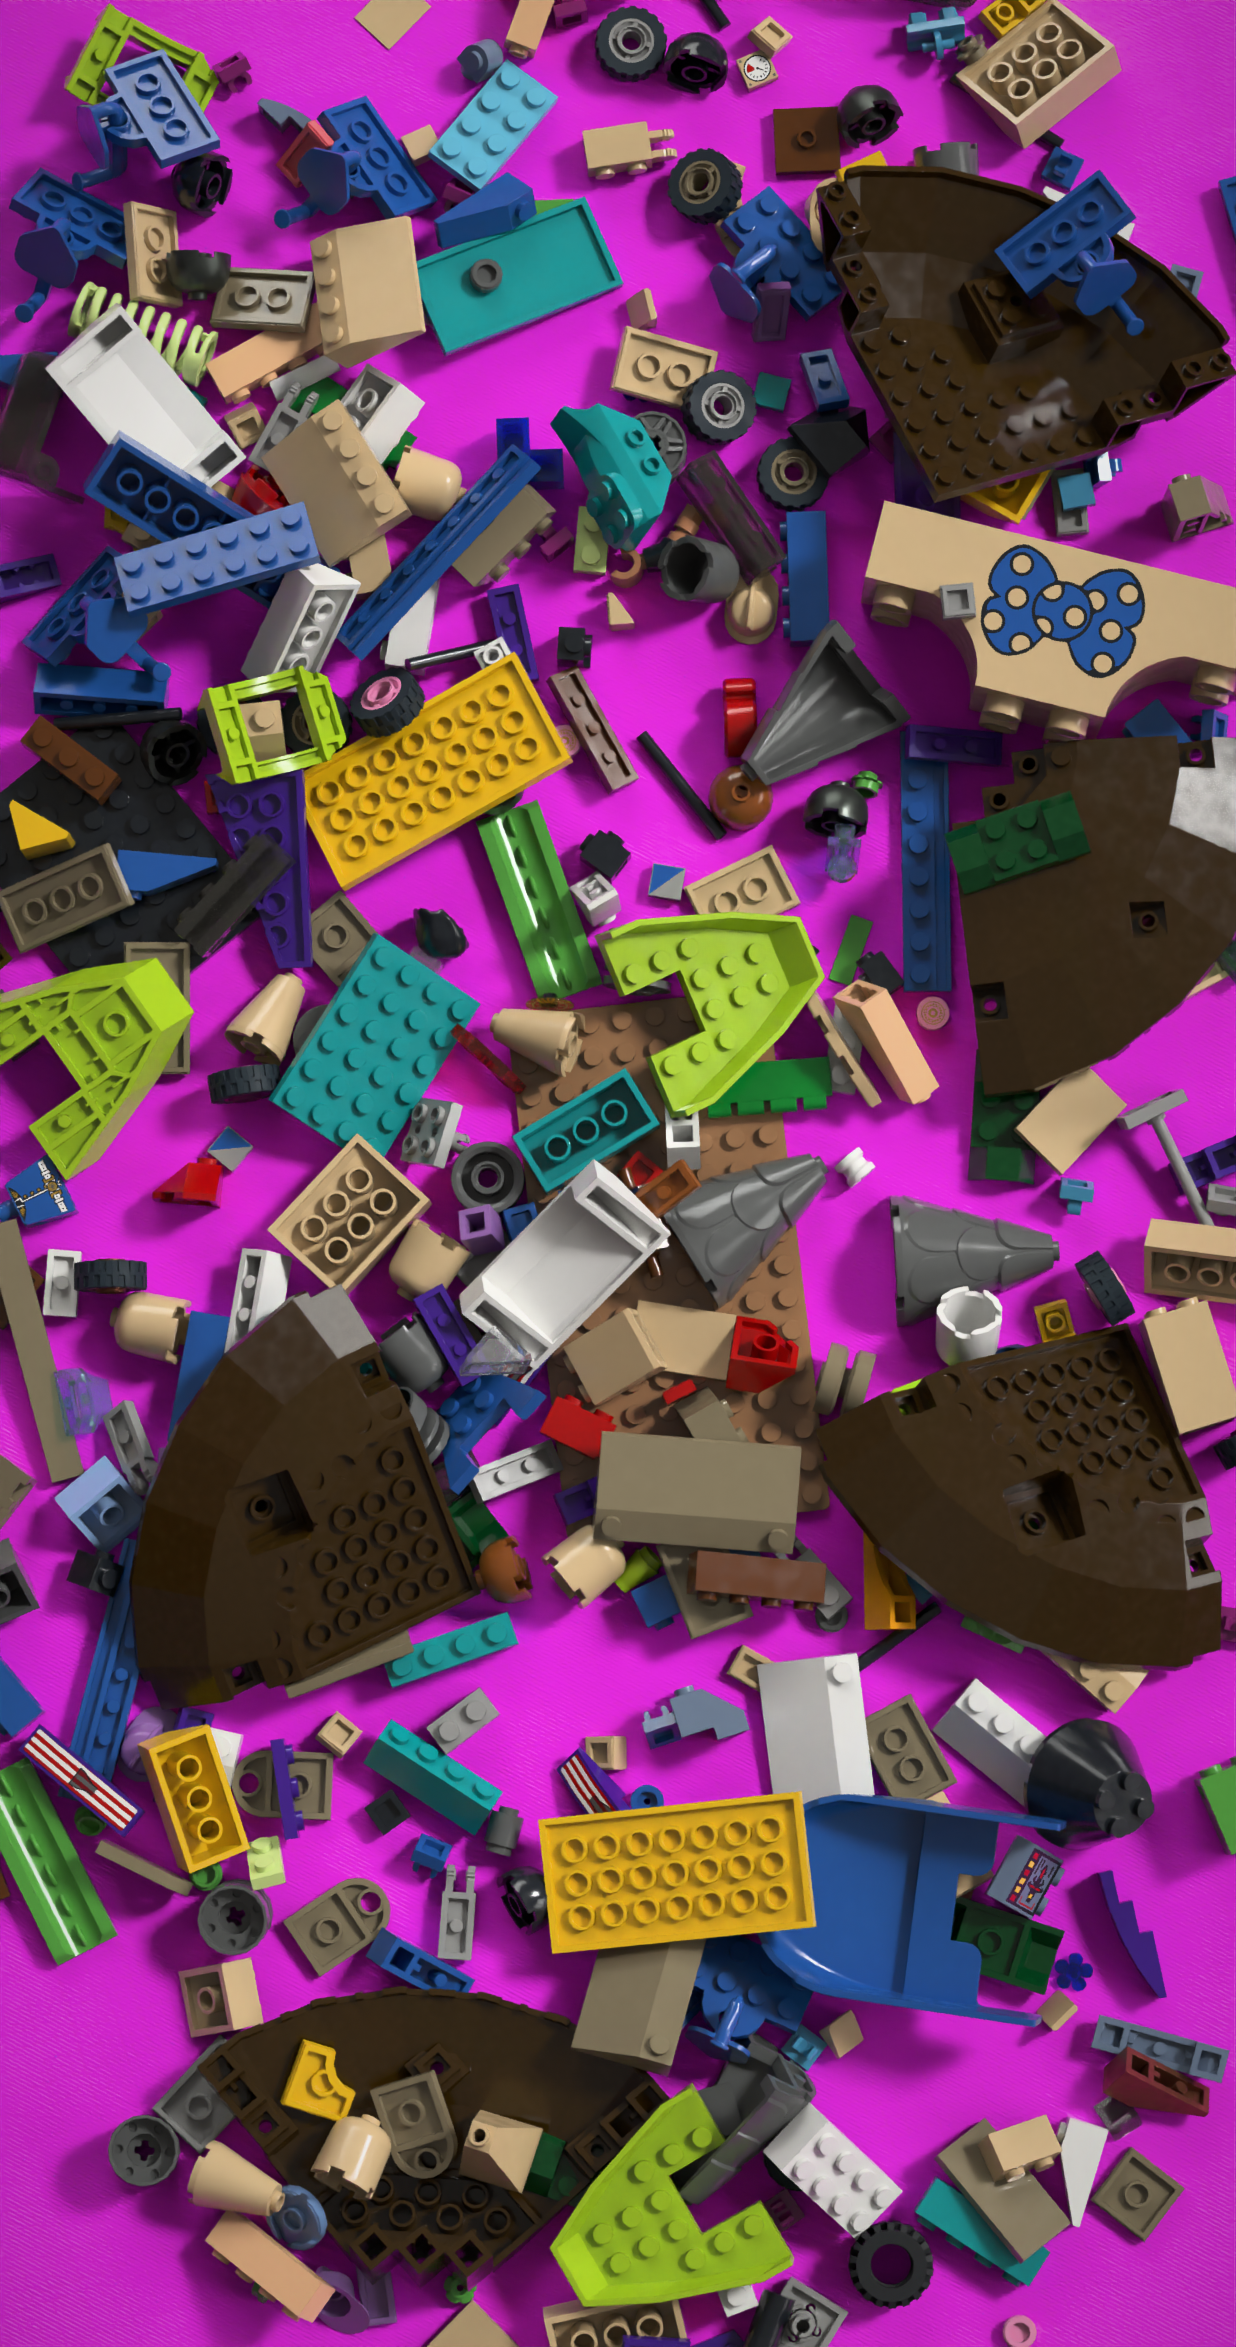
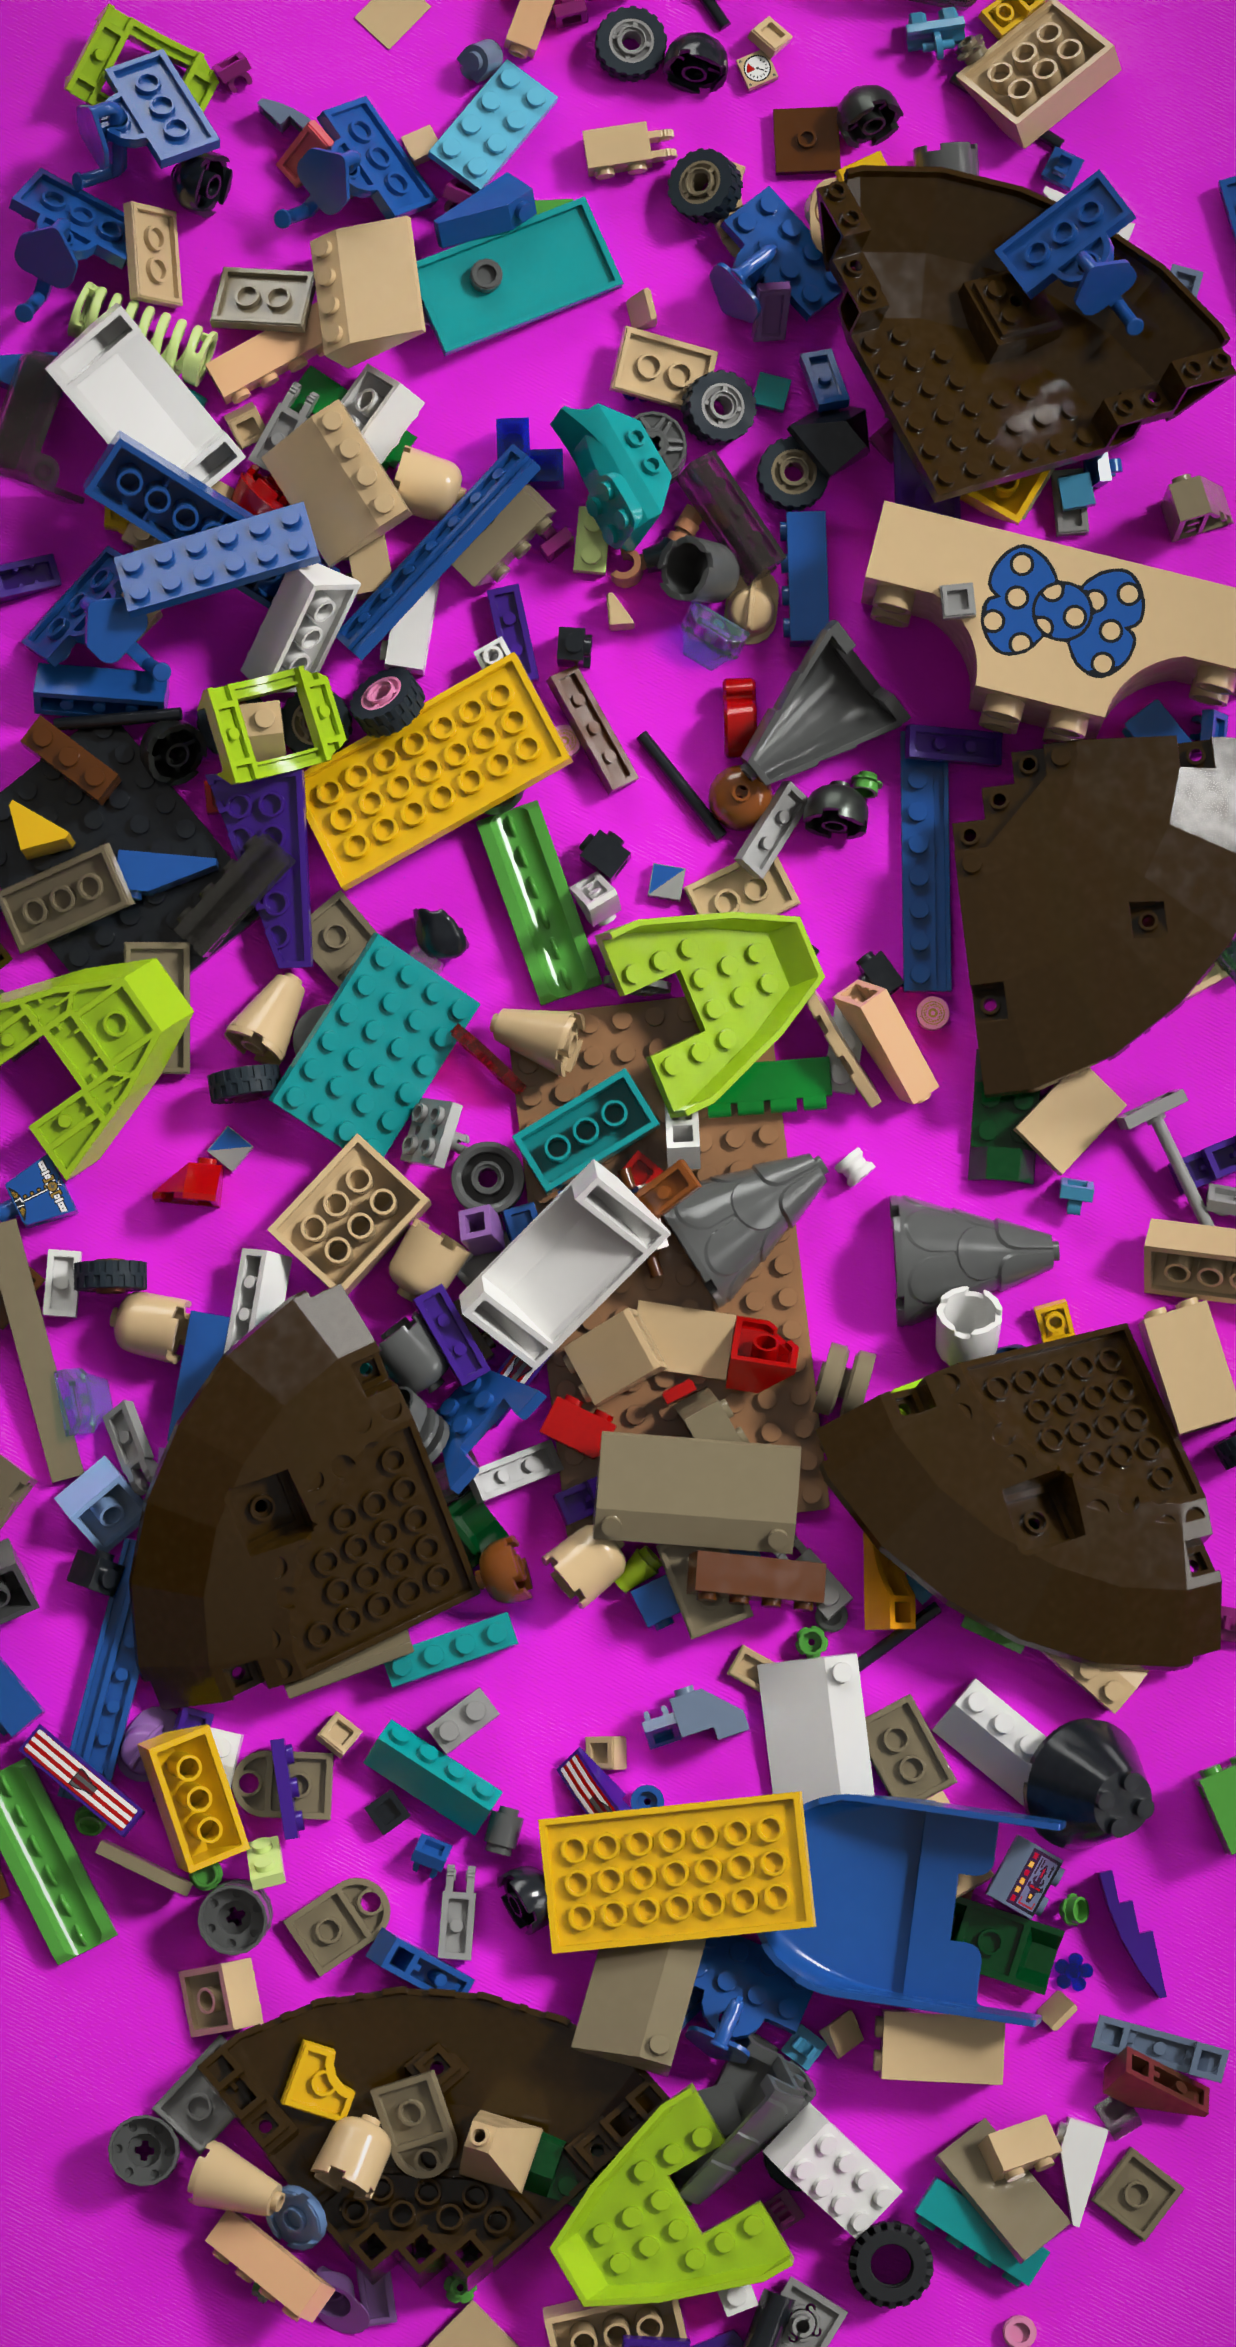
pearl dark grey cylinder [166,250,231,301] -> none
white sticker [269,355,341,401] -> none
black bar [405,639,494,672] -> none
clear slope [459,1325,532,1376] -> none
clear yellow piece [526,993,574,1011] -> none
clear light blue hips [825,824,861,883] -> none
bright green sticker [829,915,873,986] -> none
dark green piece [944,791,1092,896] -> none
black wheel [1075,1251,1135,1326] -> none
none -> clear light blue slope [681,602,750,671]
none -> light grey plate [734,781,808,879]
none -> bright green plate [795,1626,828,1658]
none -> tan brick [873,2009,1005,2085]
none -> bright green plate [1059,1893,1089,1926]

